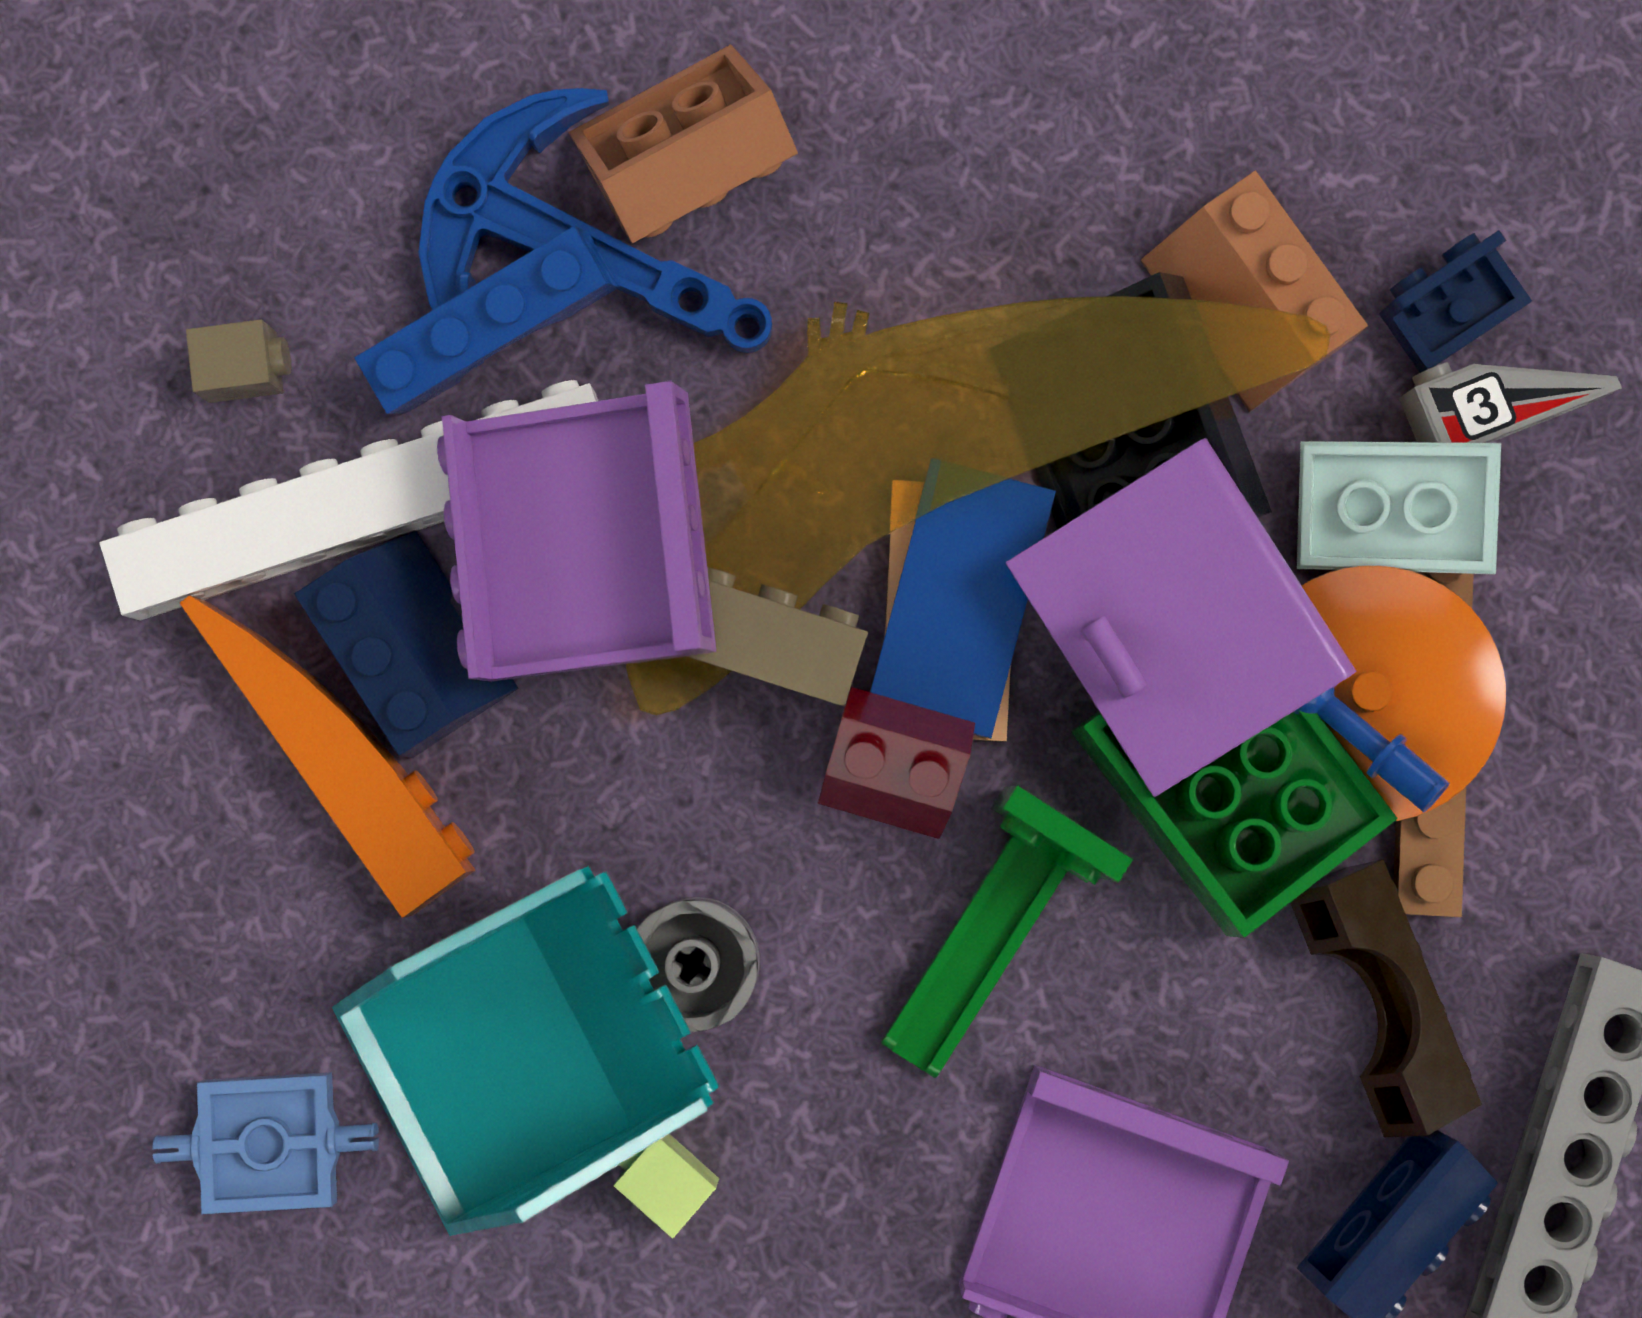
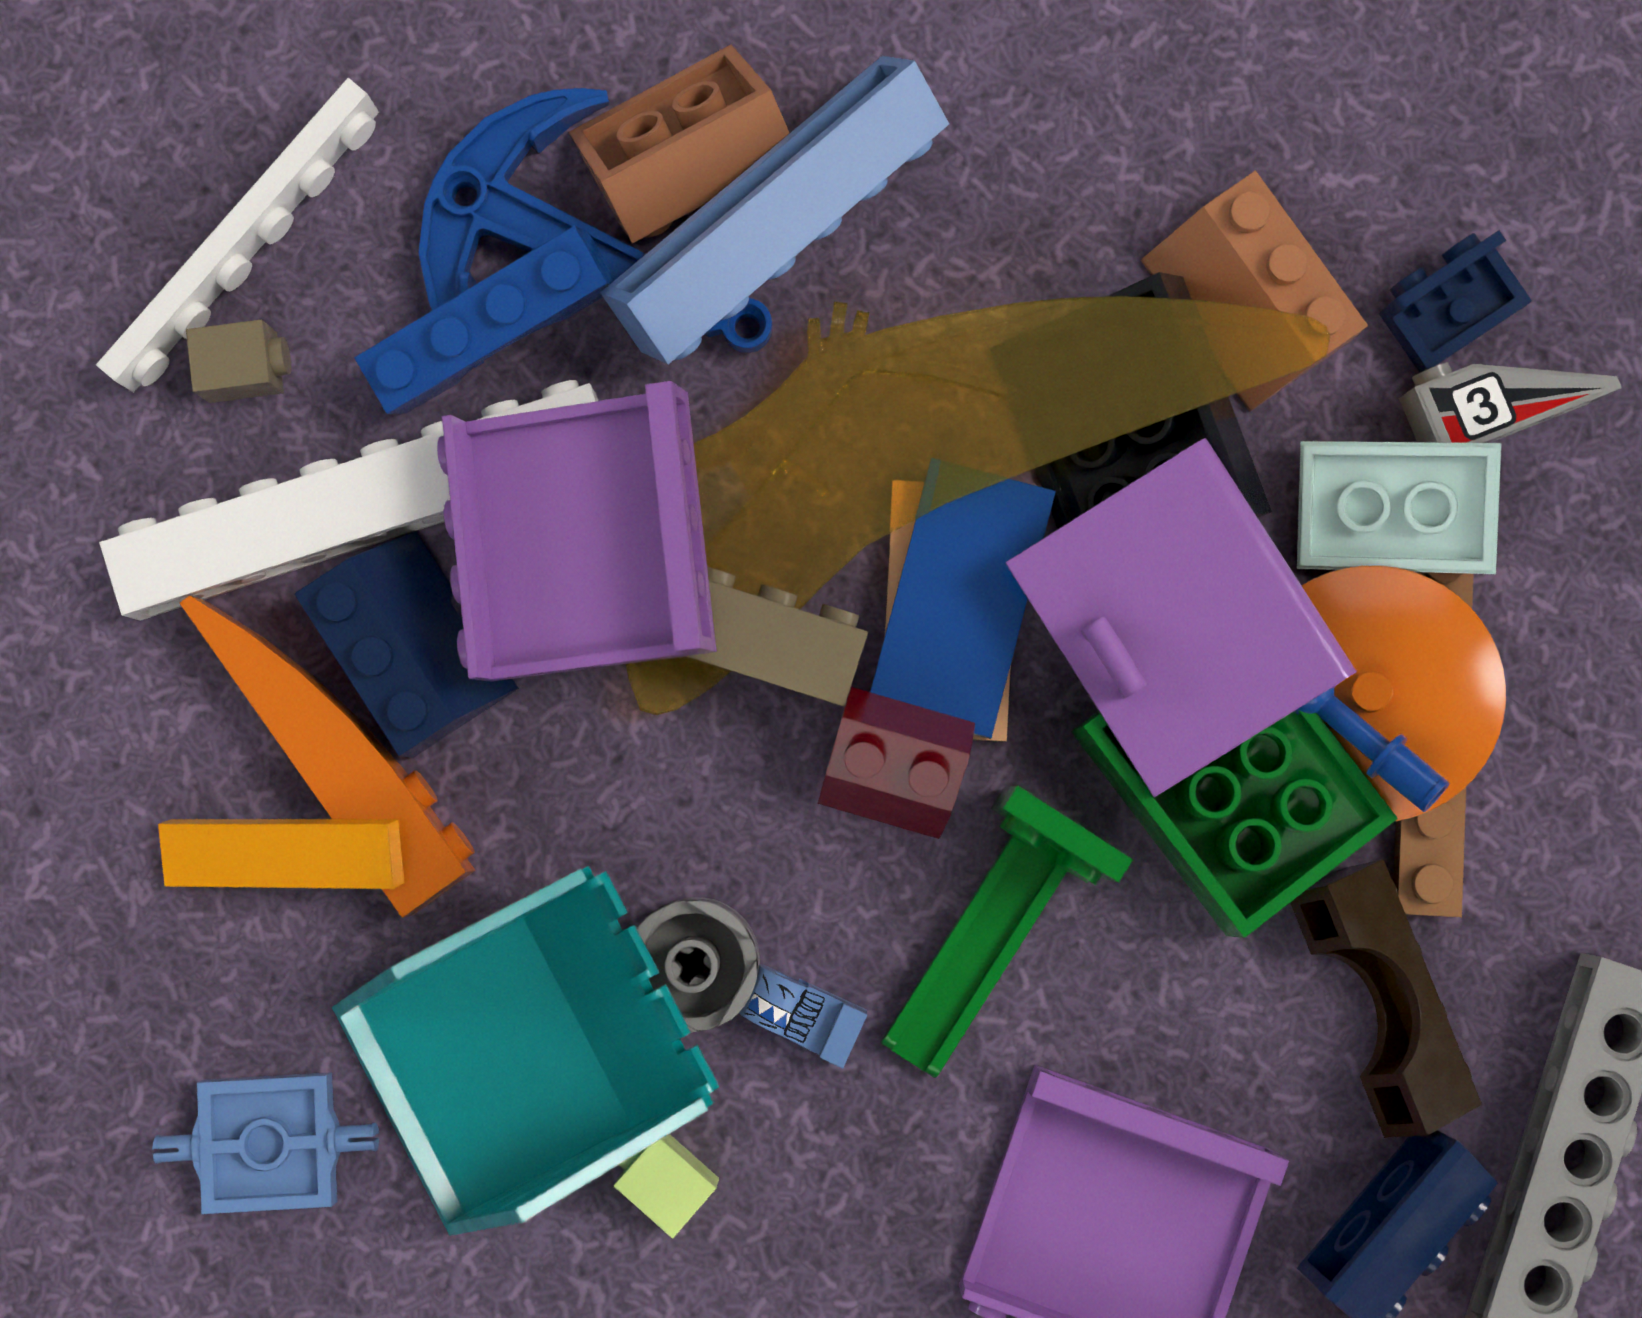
none -> white plate [96,78,379,392]
none -> light orange tile [158,819,404,889]
none -> medium blue brick [600,56,949,365]
none -> medium blue leg [739,964,867,1069]

